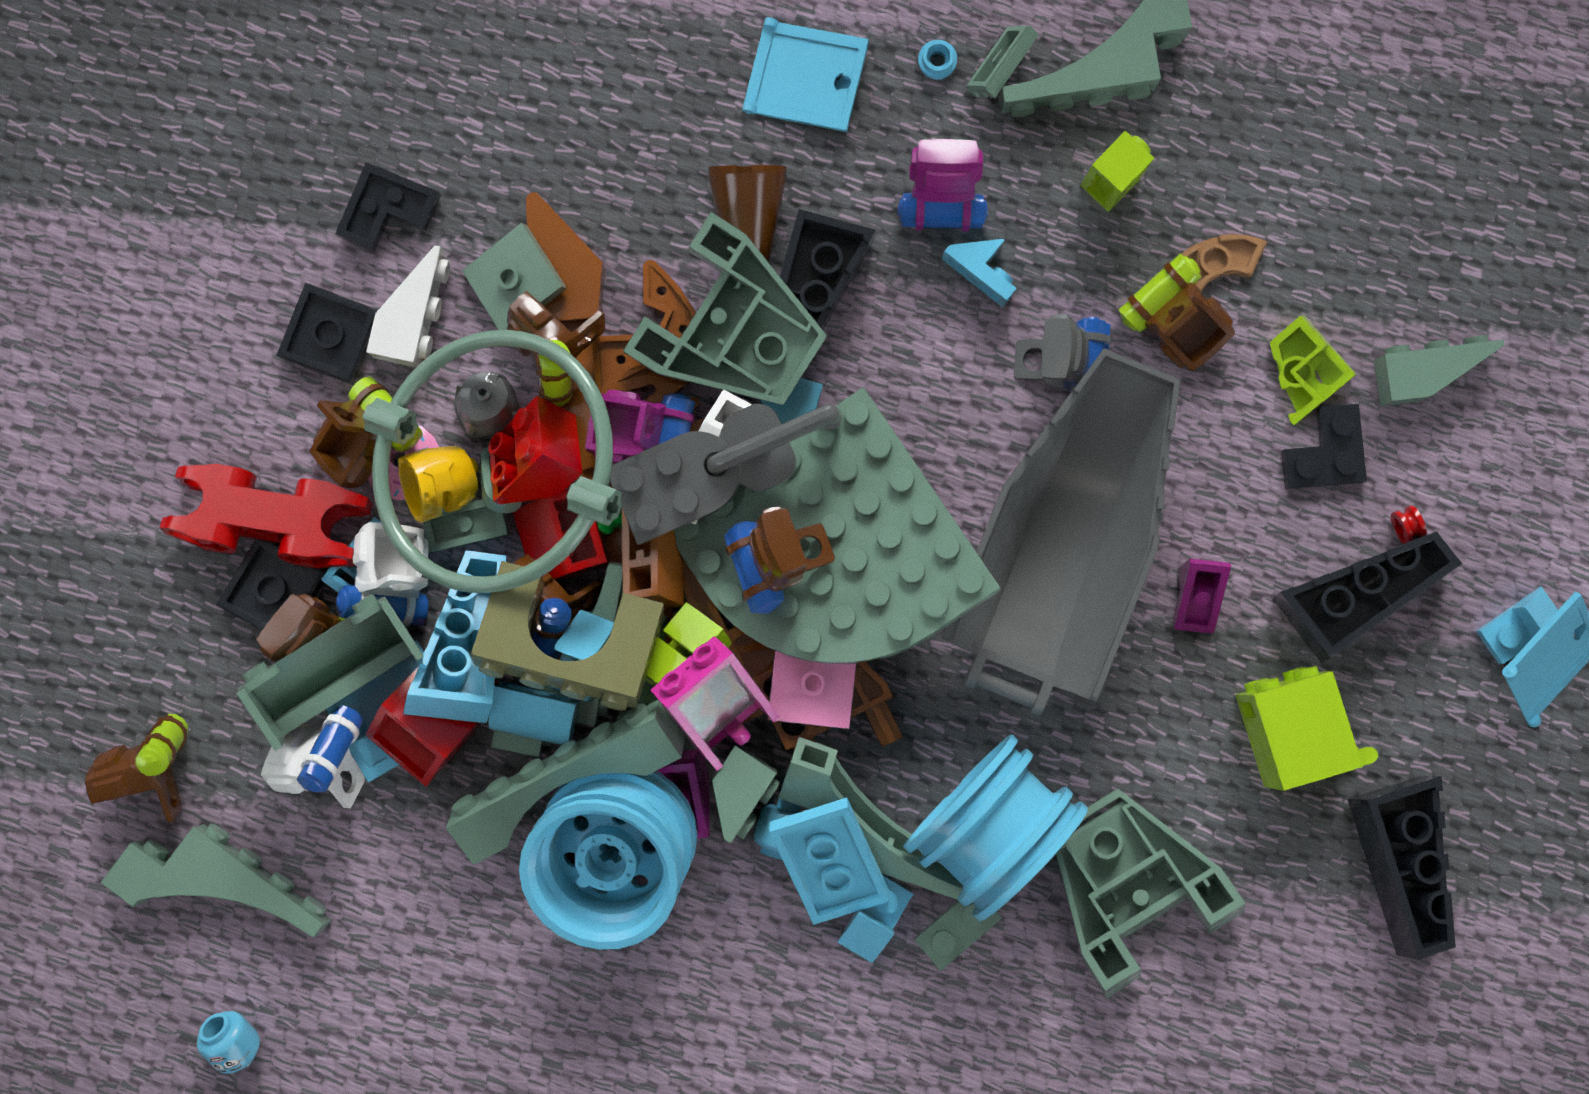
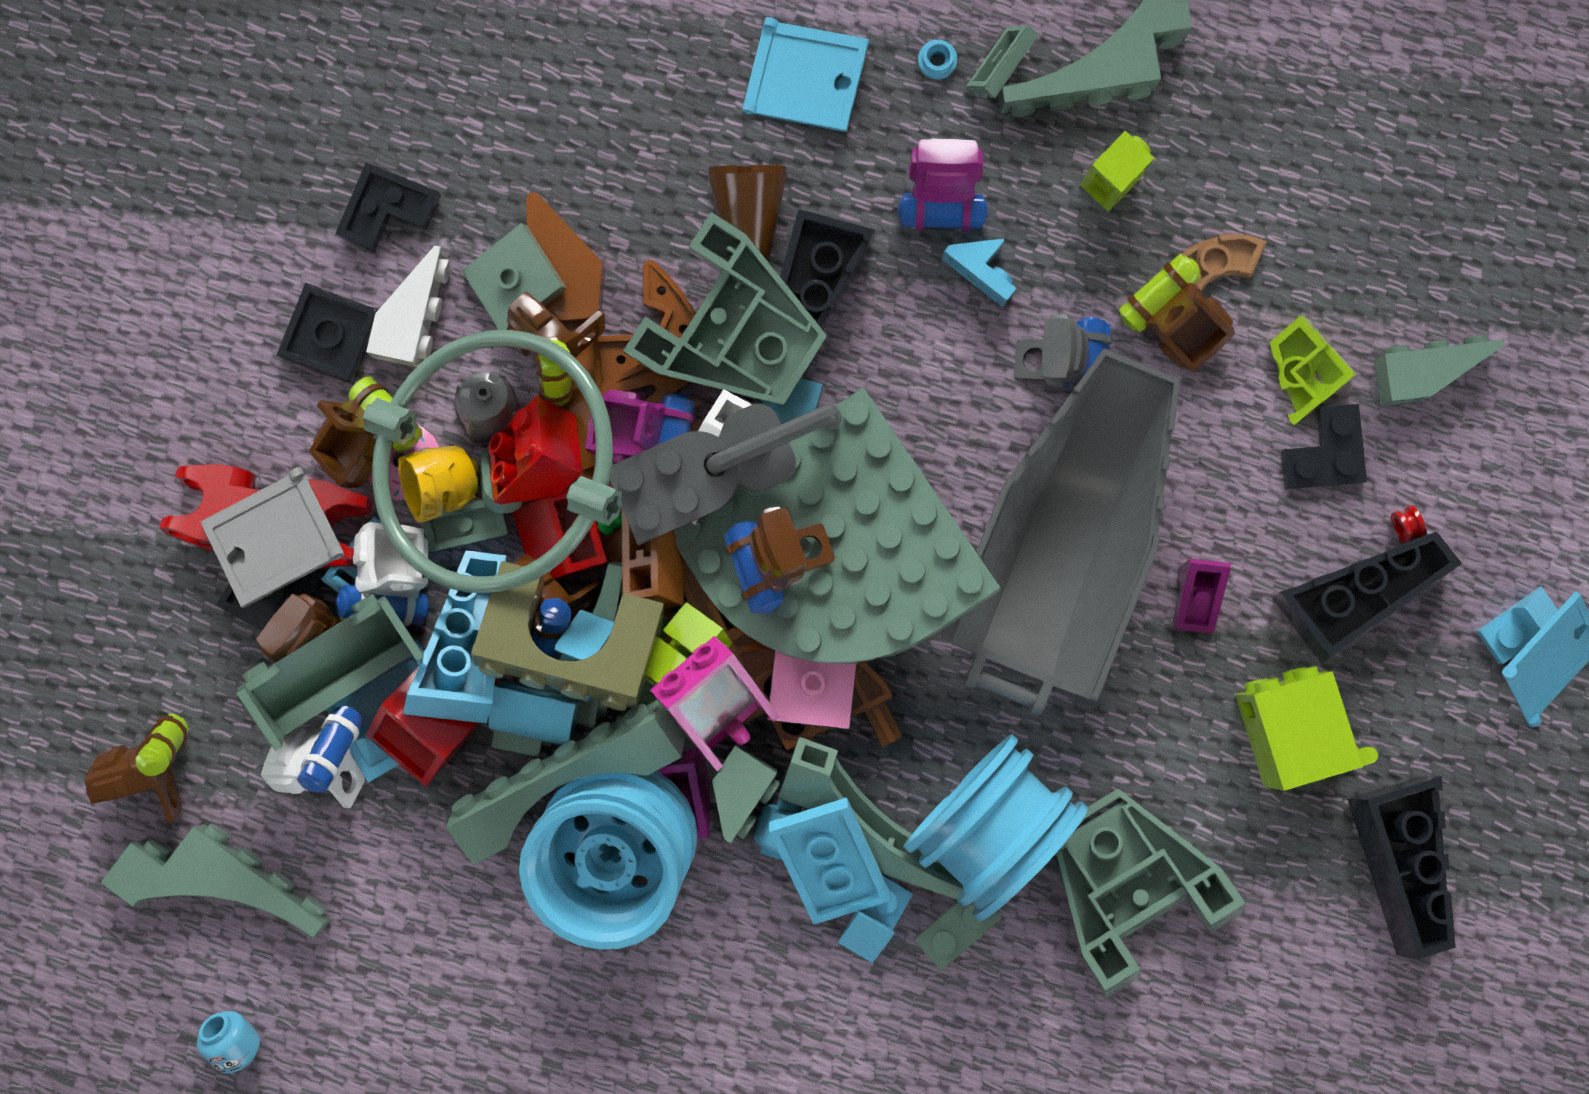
none -> light grey container [200,467,344,608]

